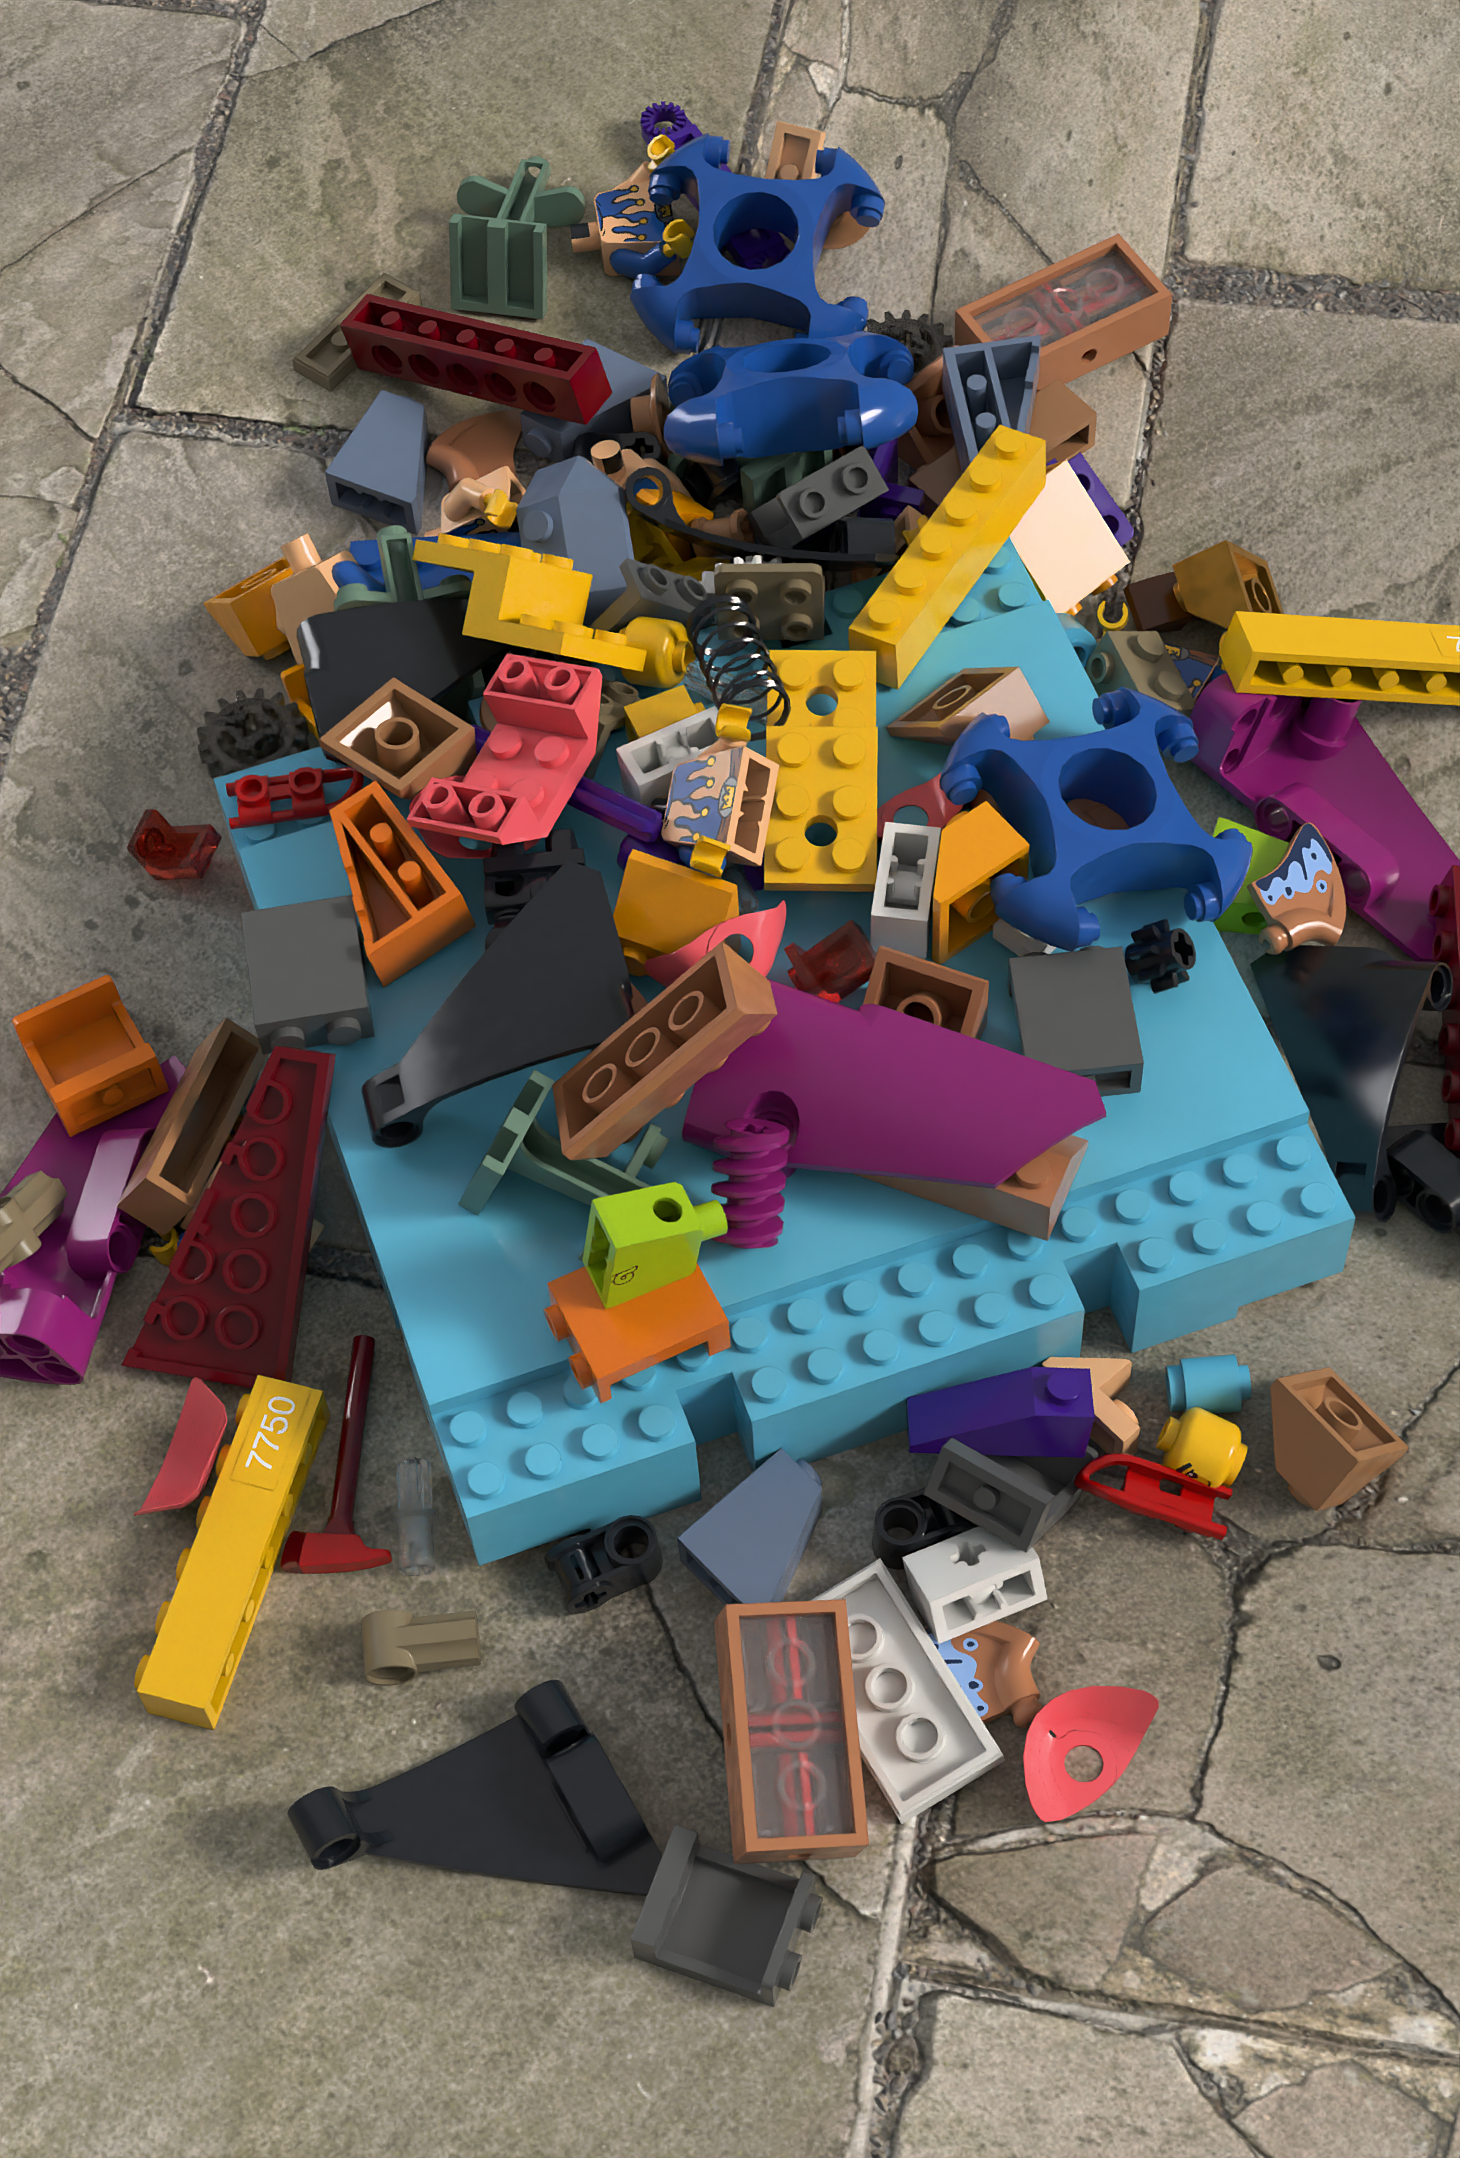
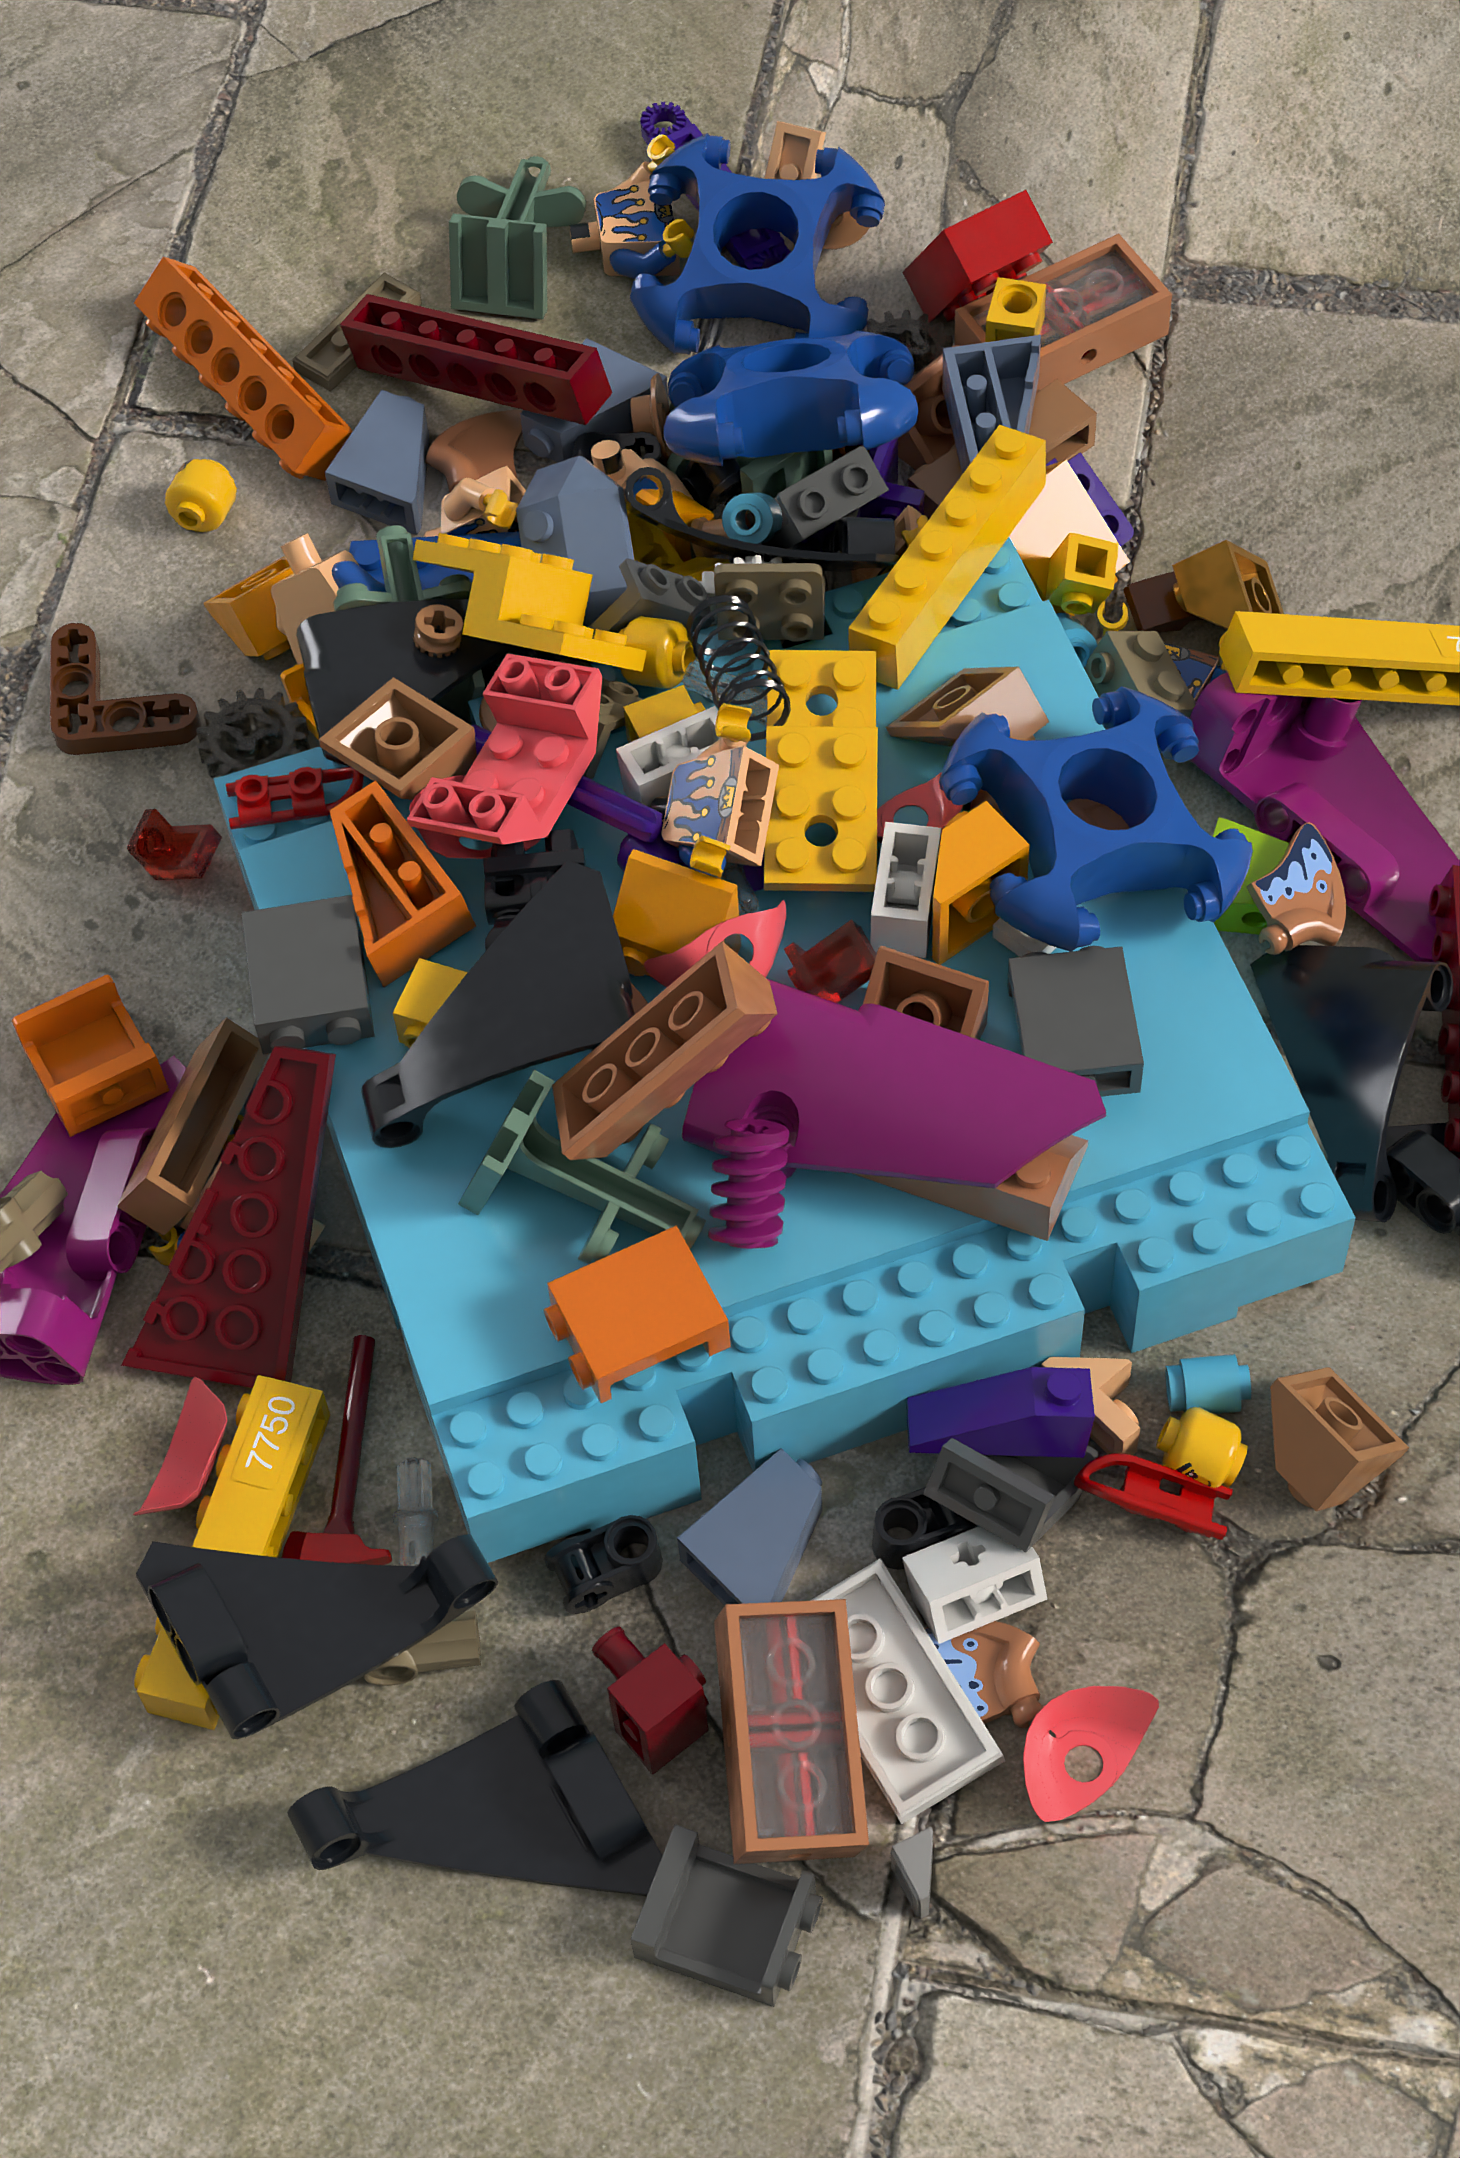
lime torso [582,1182,728,1309] -> none
black gear [1125,919,1196,994] -> none
none -> reddish brown beam [50,623,201,755]
none -> orange brick [134,256,353,481]
none -> black panel [136,1534,498,1739]
none -> yellow head [165,459,237,532]
none -> yellow brick [393,958,468,1049]
none -> medium nougat bush [413,605,463,658]
none -> dark red brick [592,1627,709,1775]
none -> medium azure brick [722,492,783,544]
none -> light grey slope [891,1827,933,1919]
none -> red brick [902,190,1053,323]
none -> yellow brick [985,277,1046,342]
none -> yellow brick [1045,532,1119,615]

